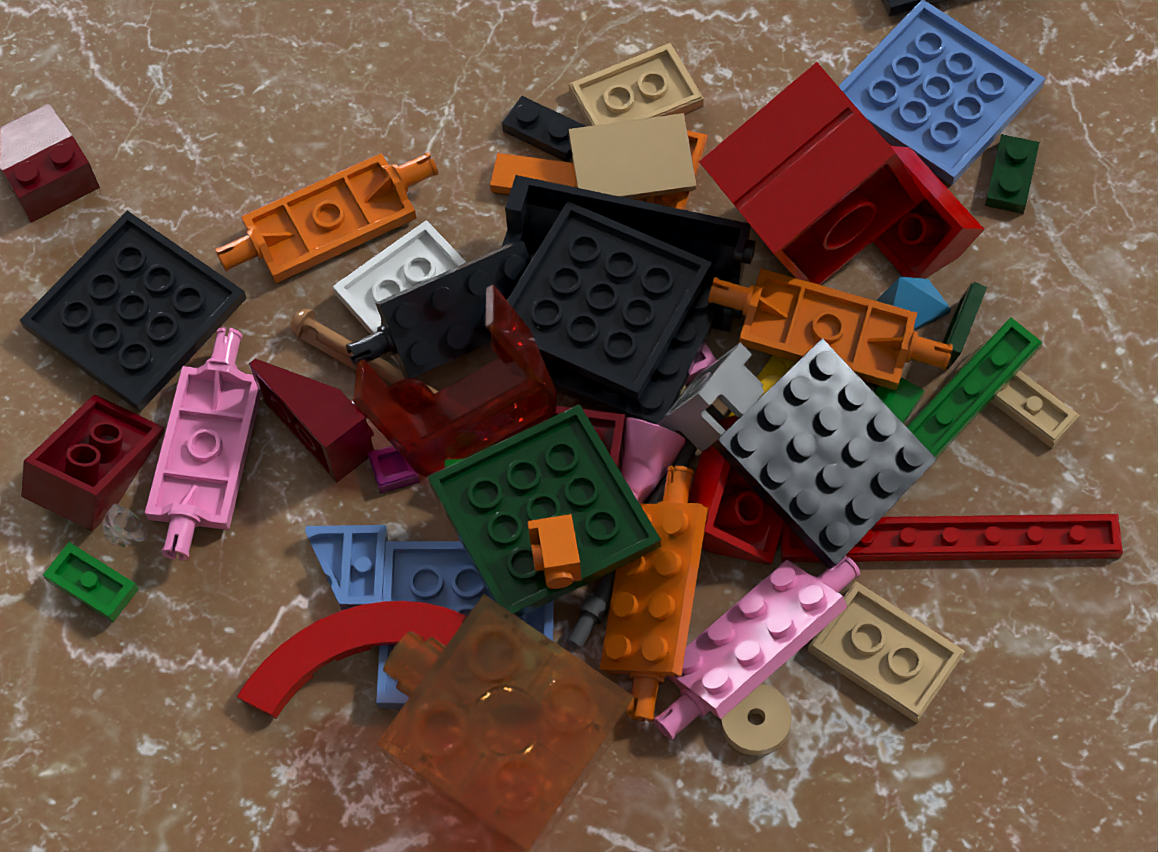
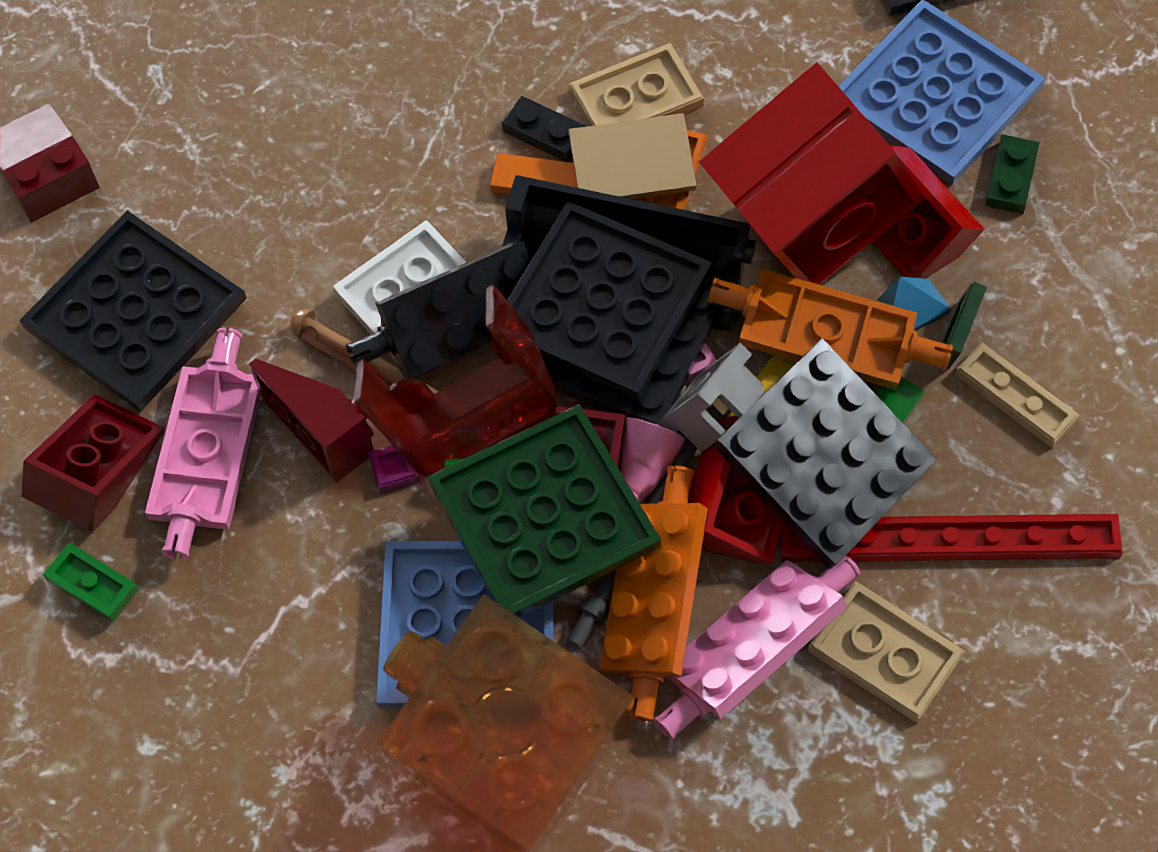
clear animal [102,503,148,548] -> none
orange plate [215,152,438,284] -> none
red tile [237,601,470,719] -> none
medium blue wing [305,525,388,610] -> none
orange brick [528,514,581,589] -> none
tan piece [721,684,792,756] -> none
green tile [907,317,1042,459] -> none

